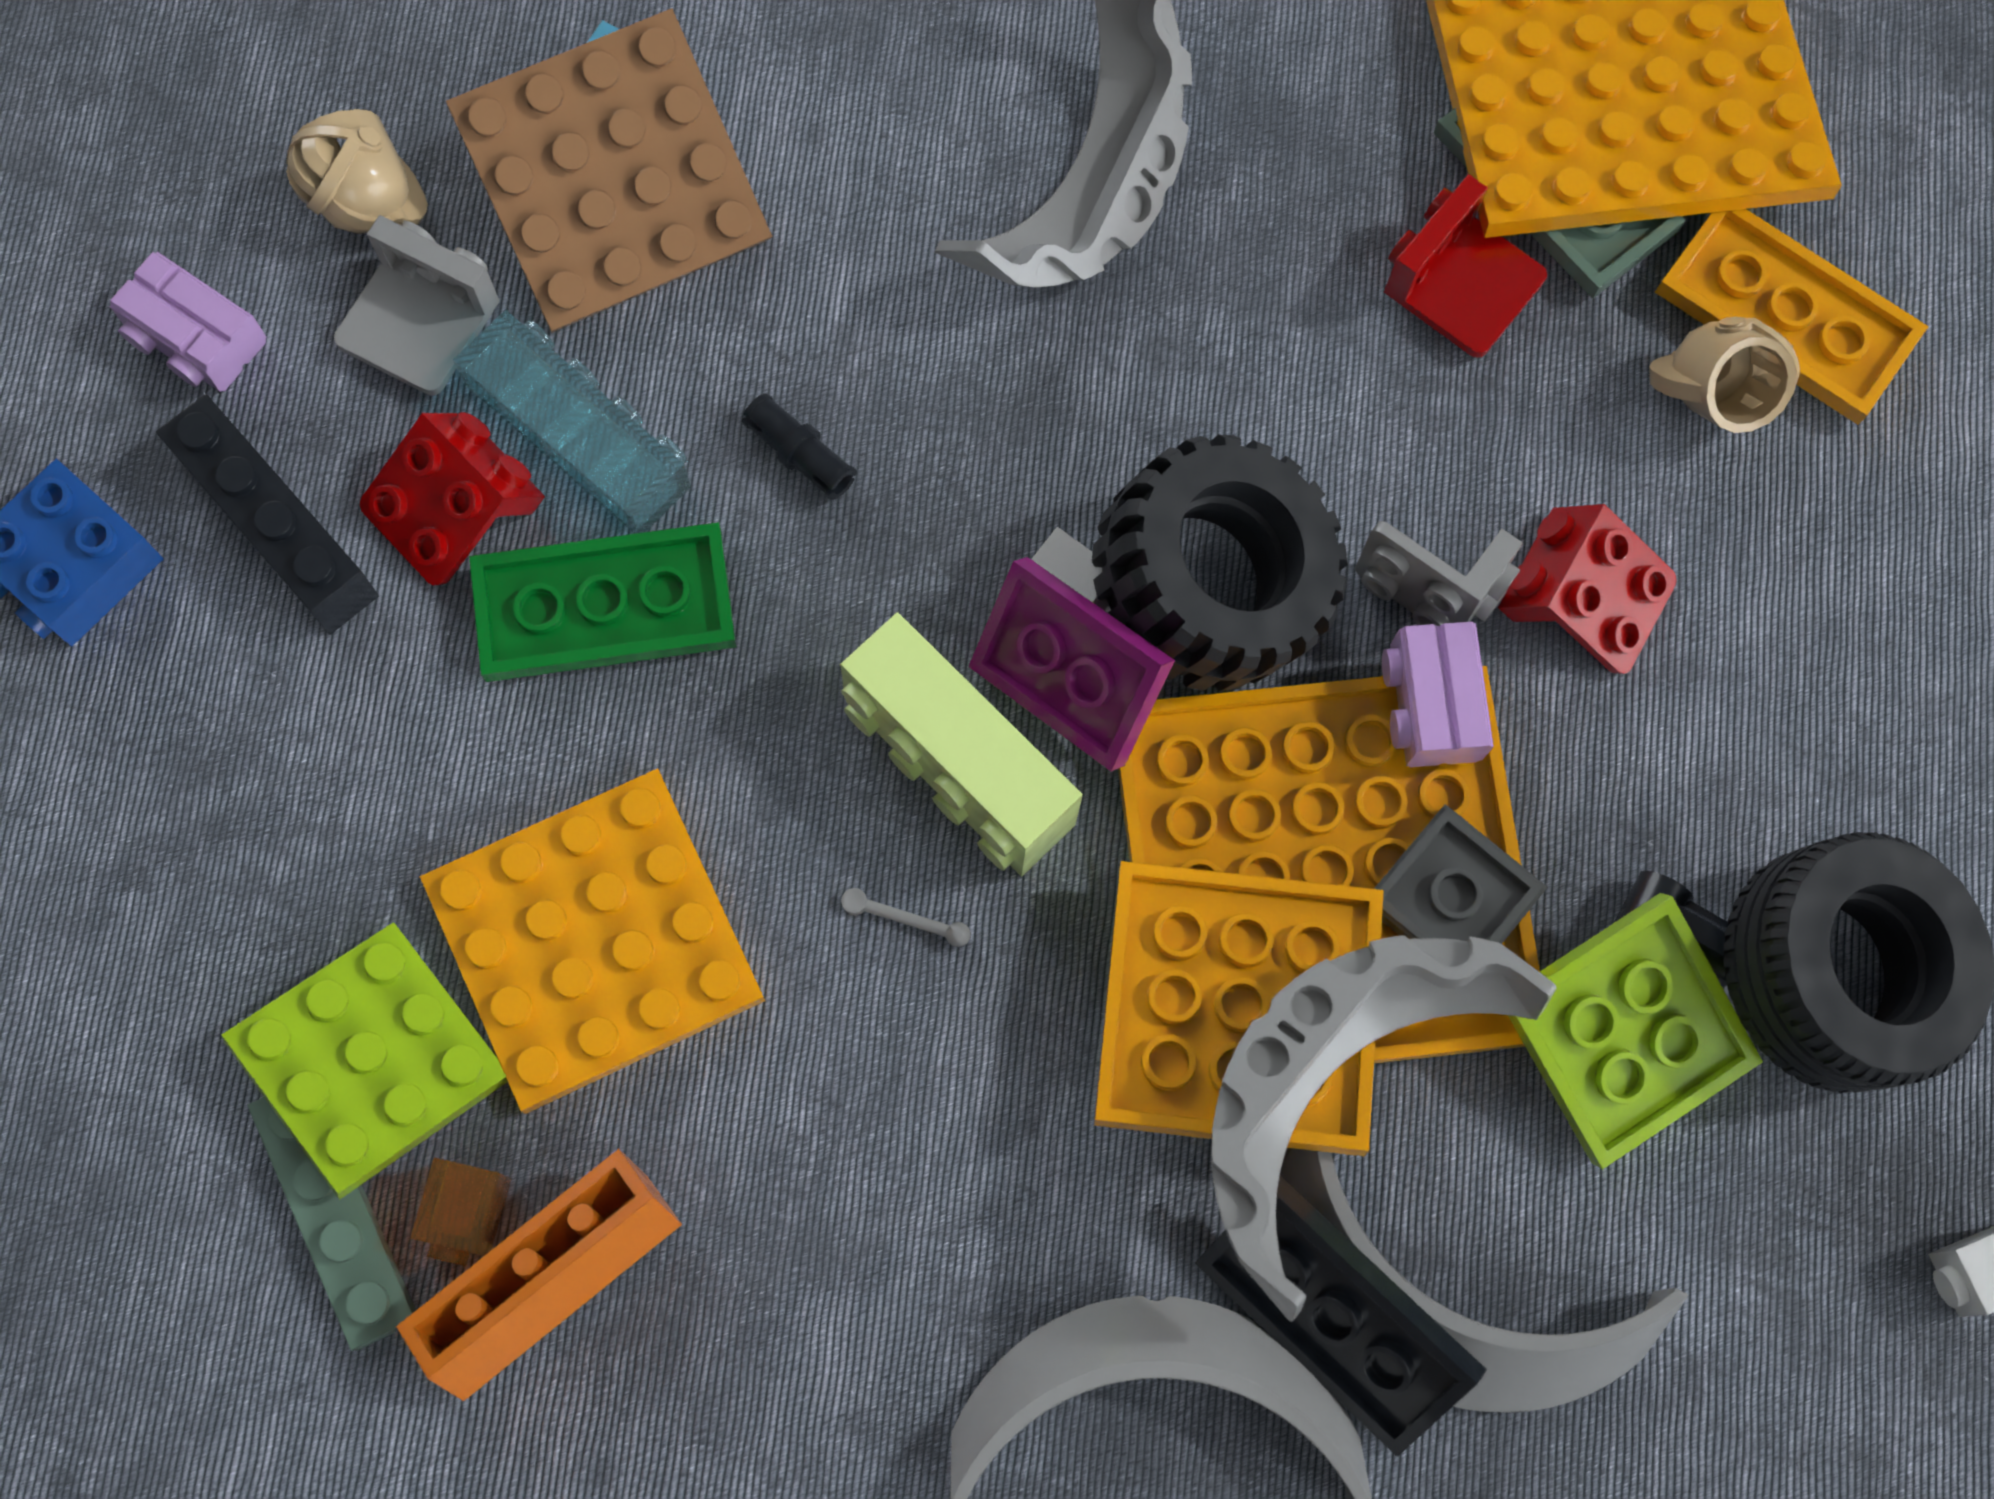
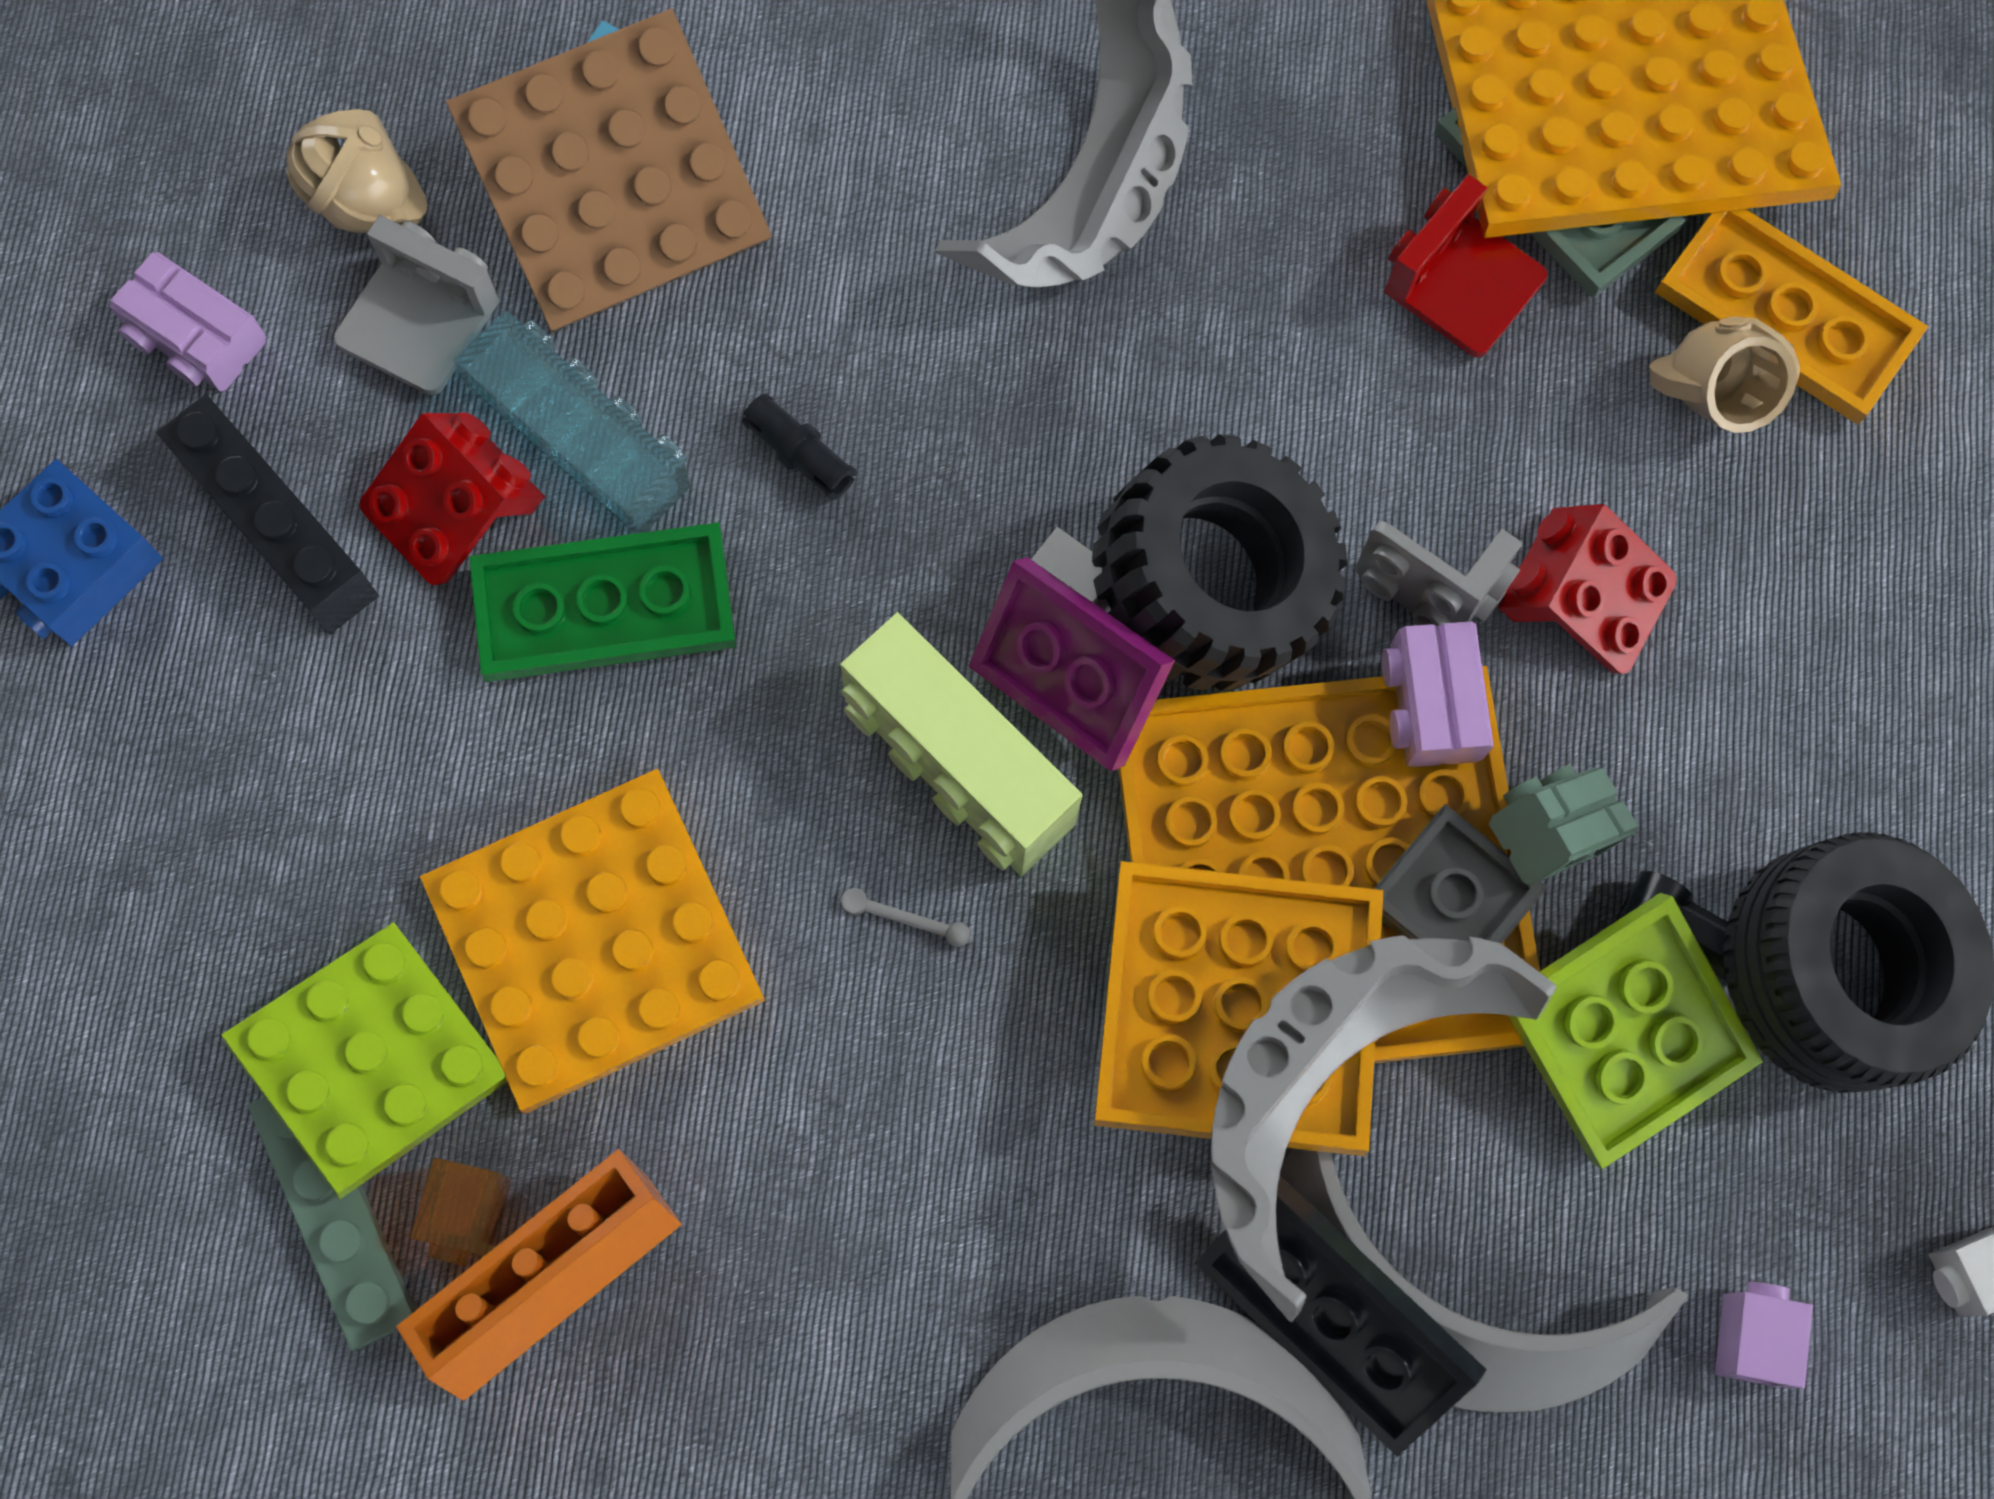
none -> sand green brick [1489,764,1638,885]
none -> lavender brick [1715,1282,1813,1388]

